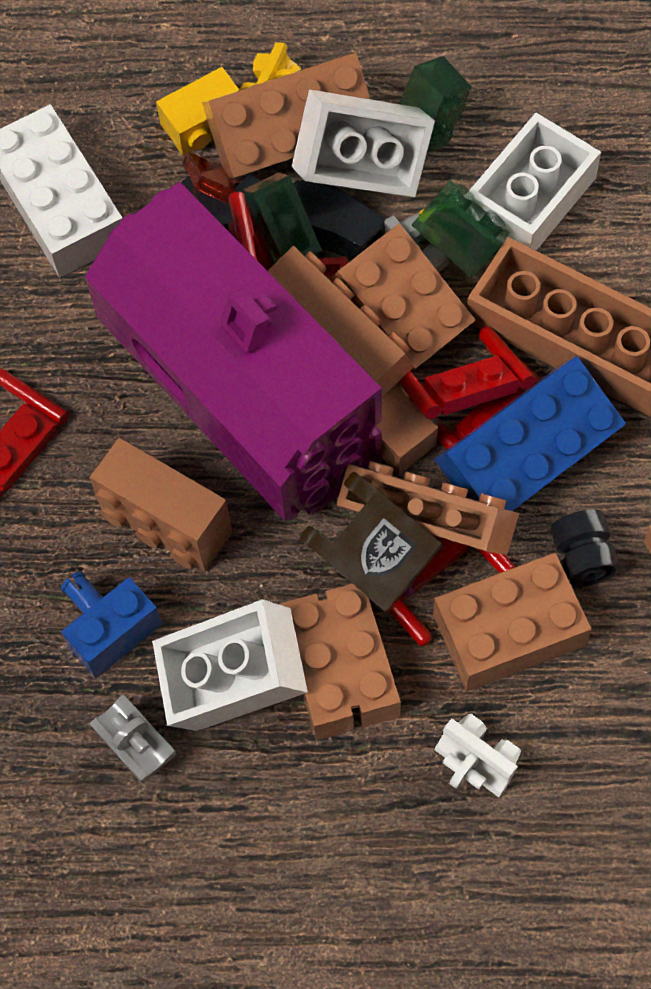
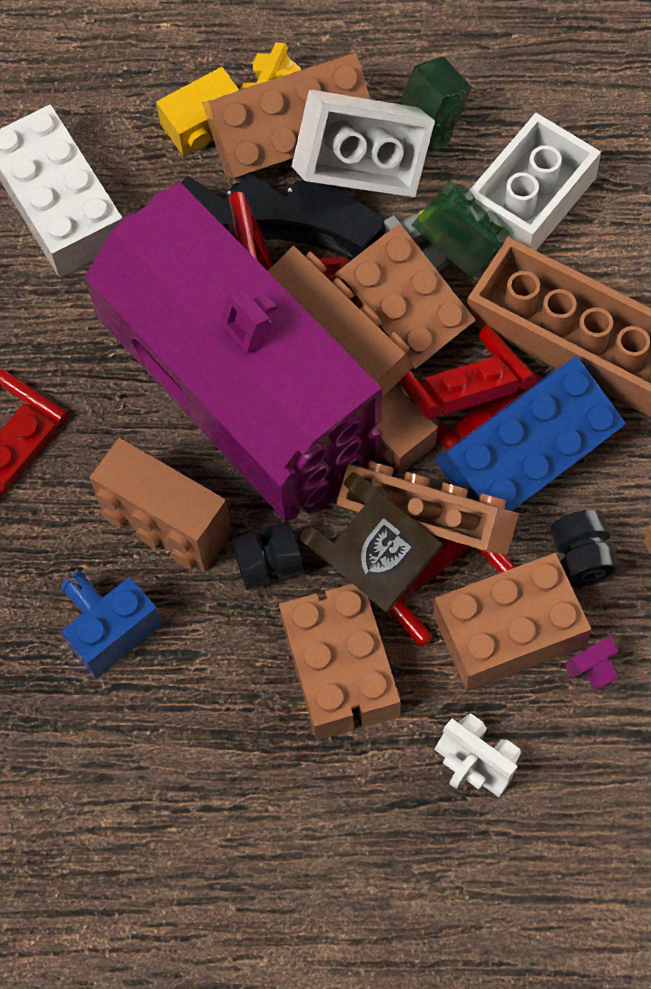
light grey hips [89,694,176,784] -> none
white brick [152,599,308,731] -> none
clear red tile [182,151,236,203] -> none
clear green brick [243,173,322,263] -> none
none -> black wheel [231,521,304,590]
none -> magenta tile [564,636,618,691]

